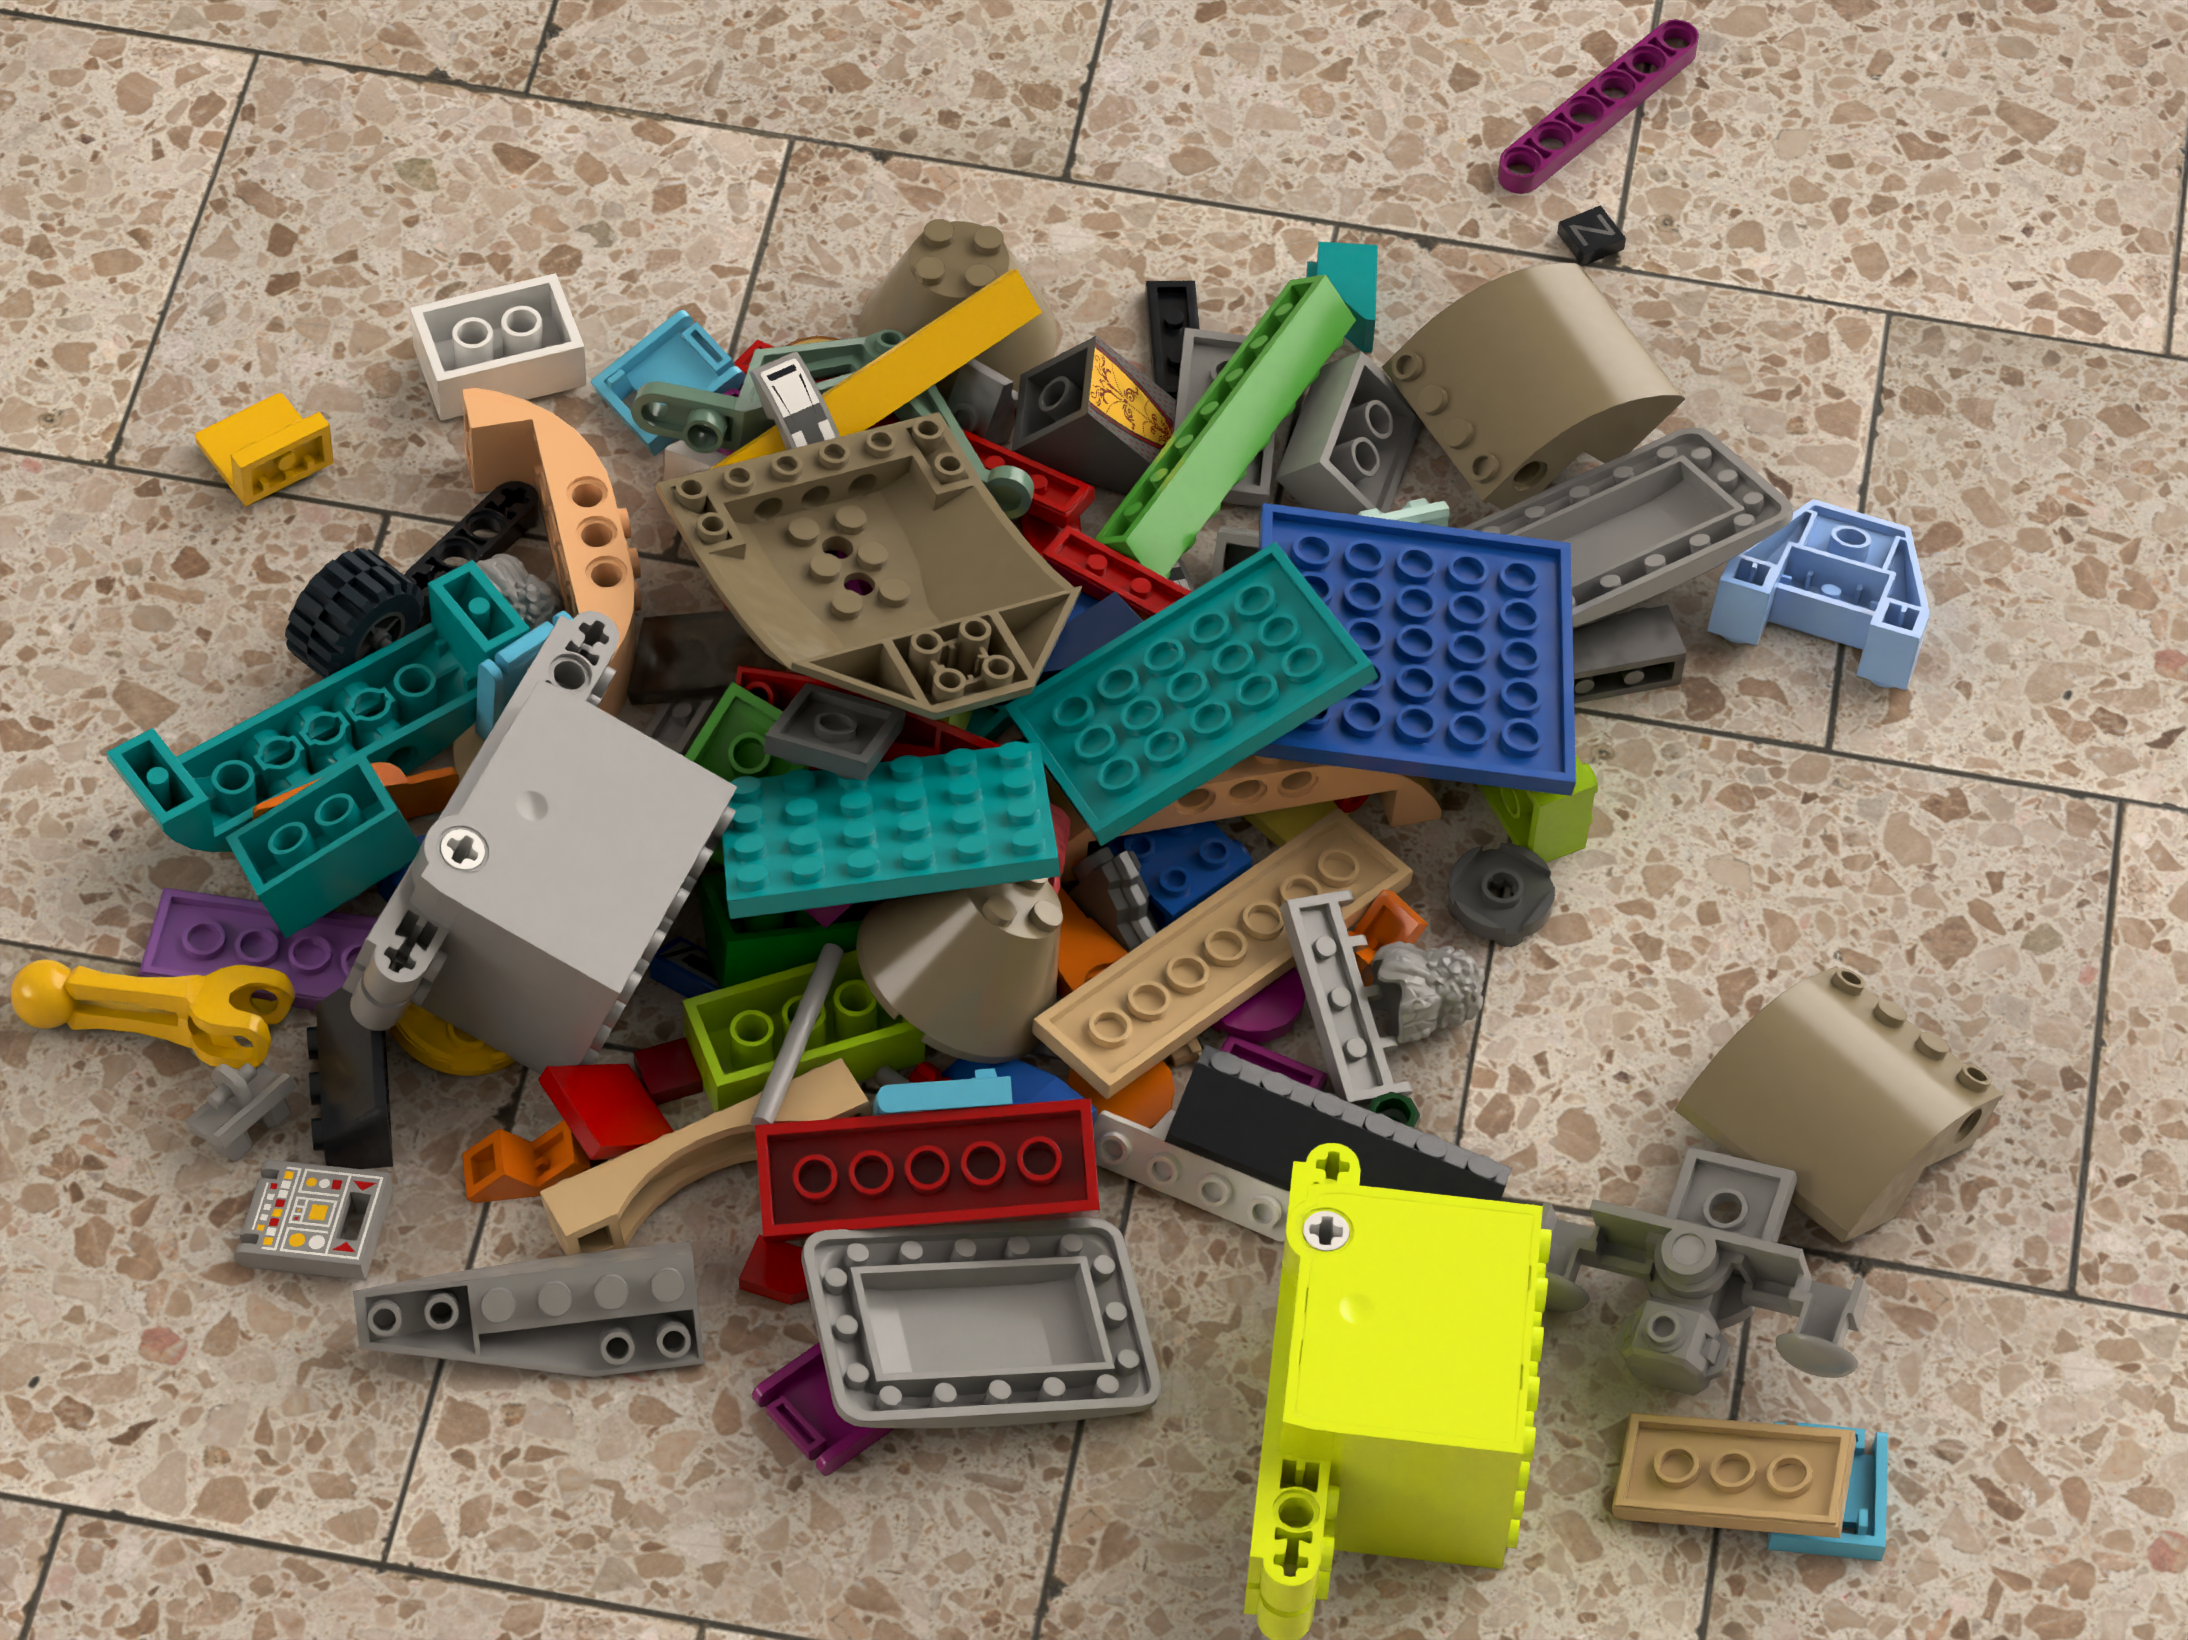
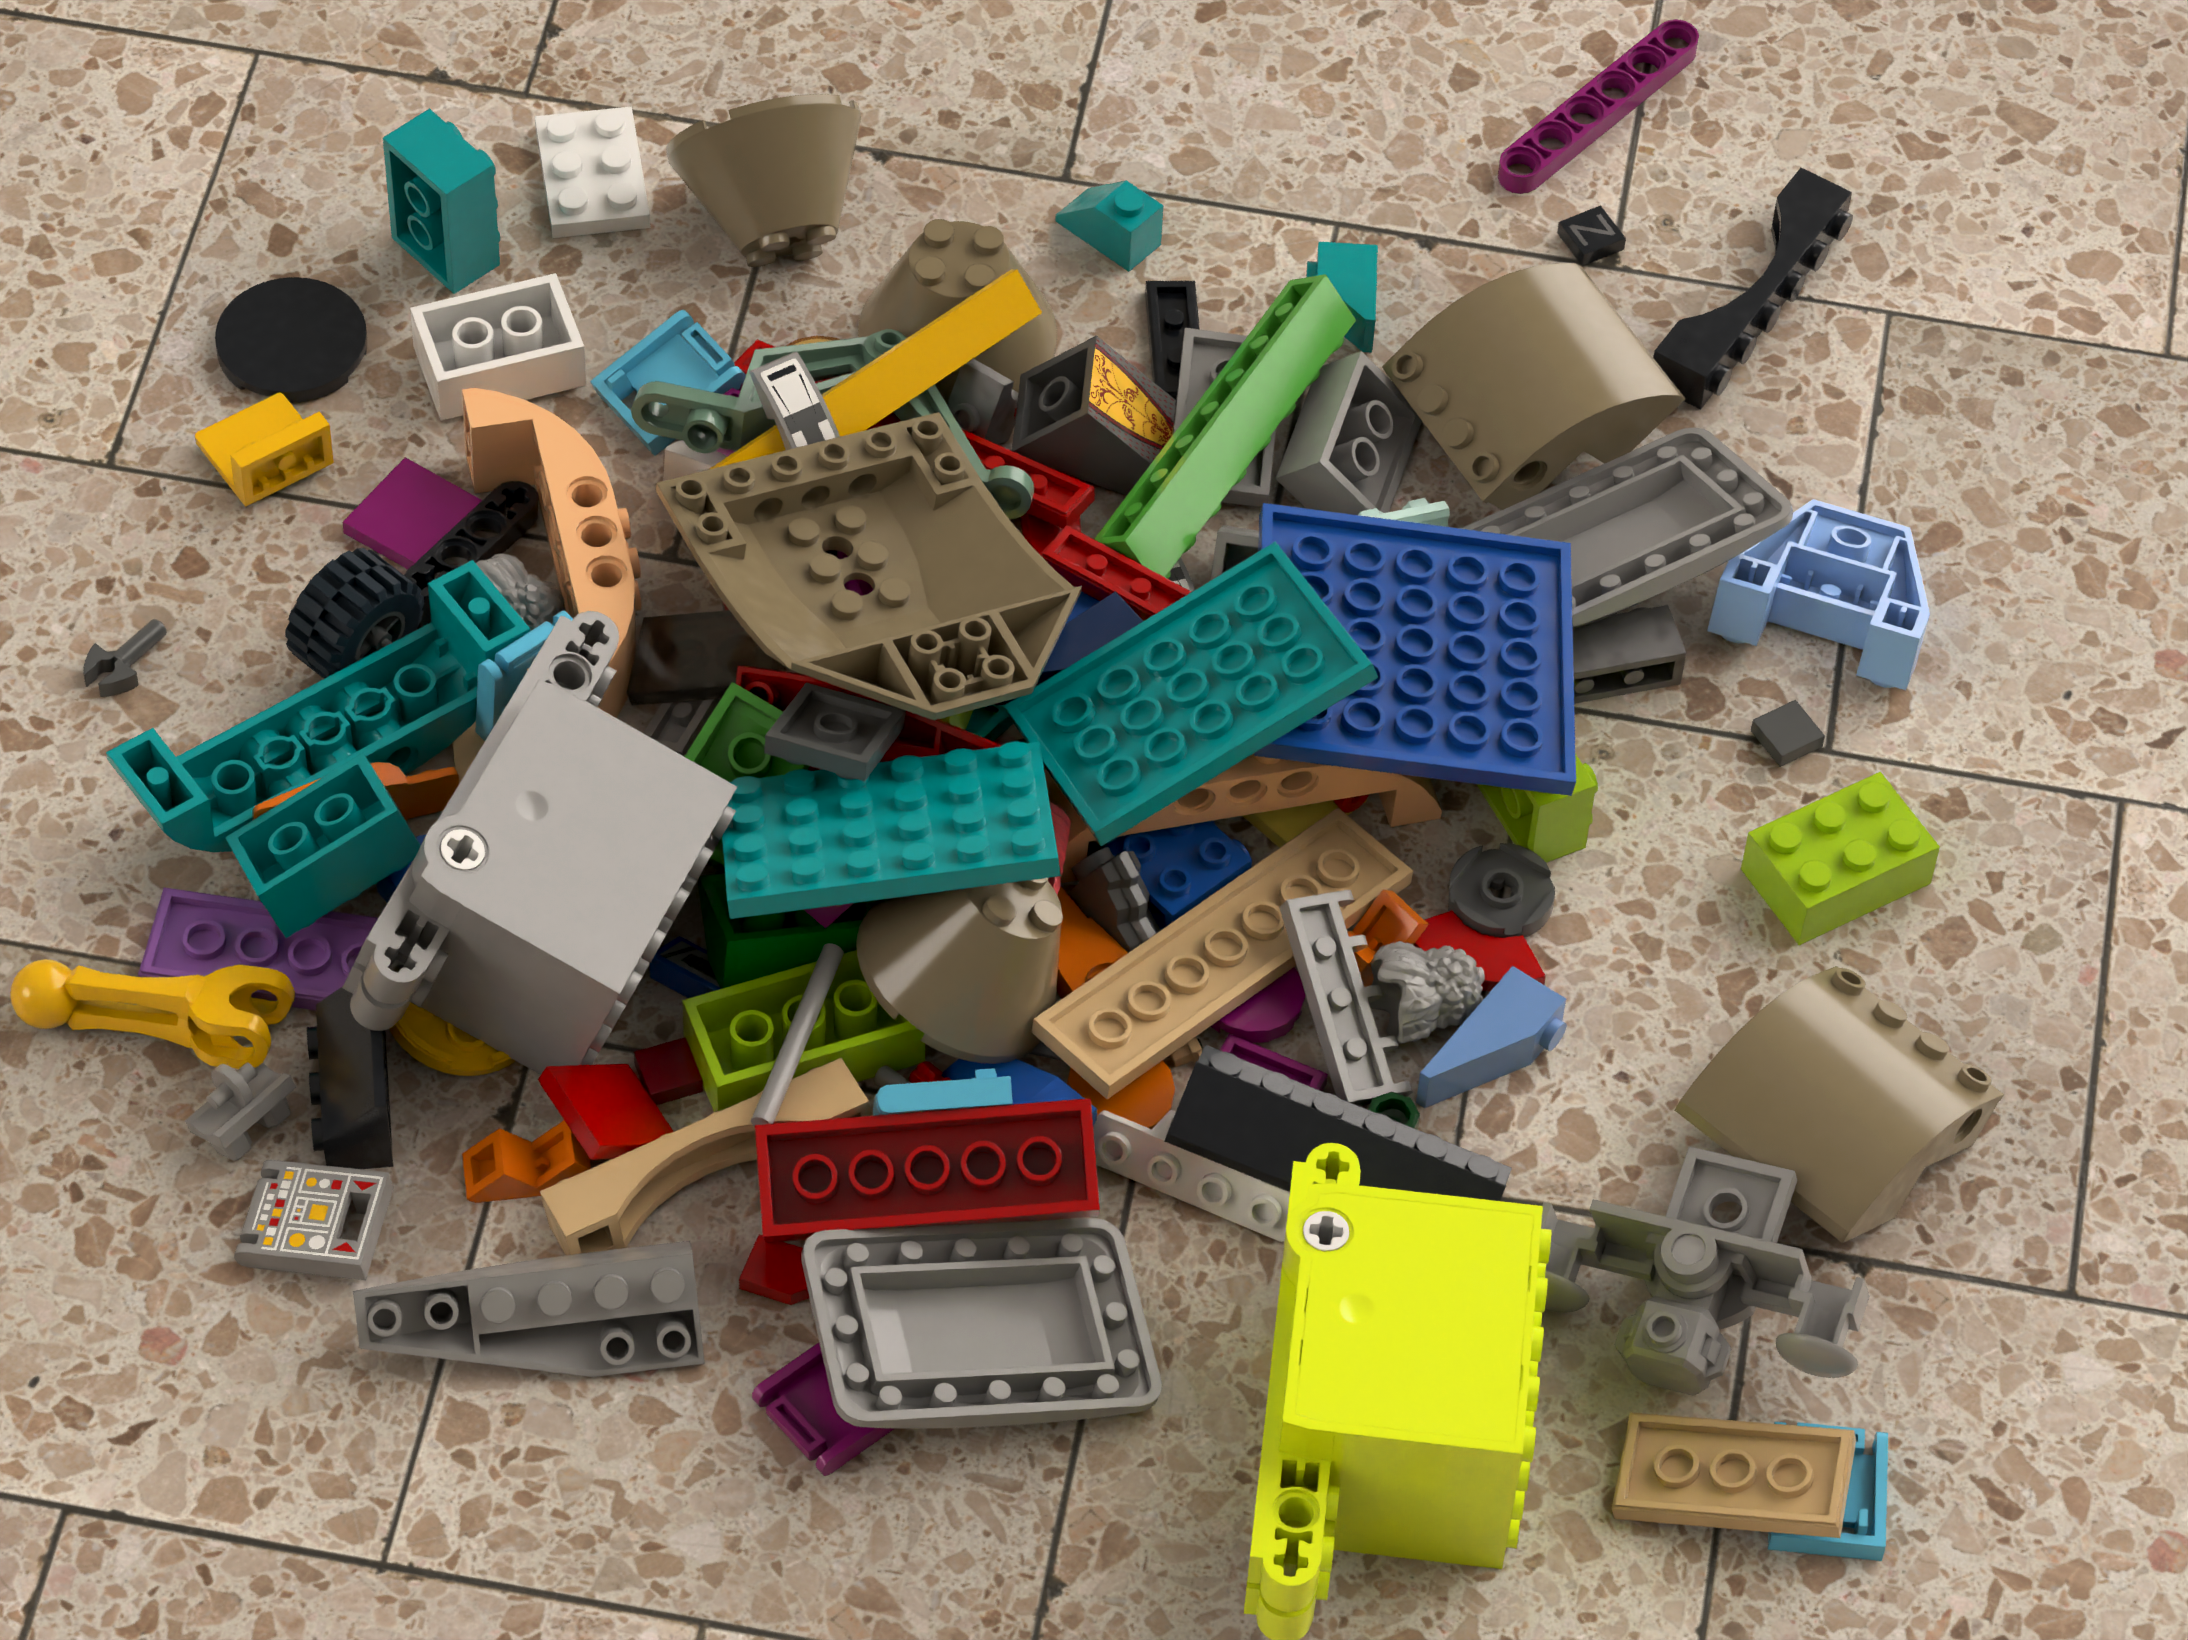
none -> dark grey bar [83,619,167,697]
none -> black tile [215,277,367,403]
none -> magenta tile [342,457,482,569]
none -> teal brick [383,108,501,294]
none -> white plate [535,106,650,238]
none -> dark tan cone [666,94,861,267]
none -> teal slope [1055,180,1164,272]
none -> red tile [1414,910,1546,992]
none -> medium blue slope [1416,966,1567,1108]
none -> black arch [1653,167,1853,410]
none -> lime brick [1741,771,1940,945]
none -> dark grey tile [1751,700,1825,767]

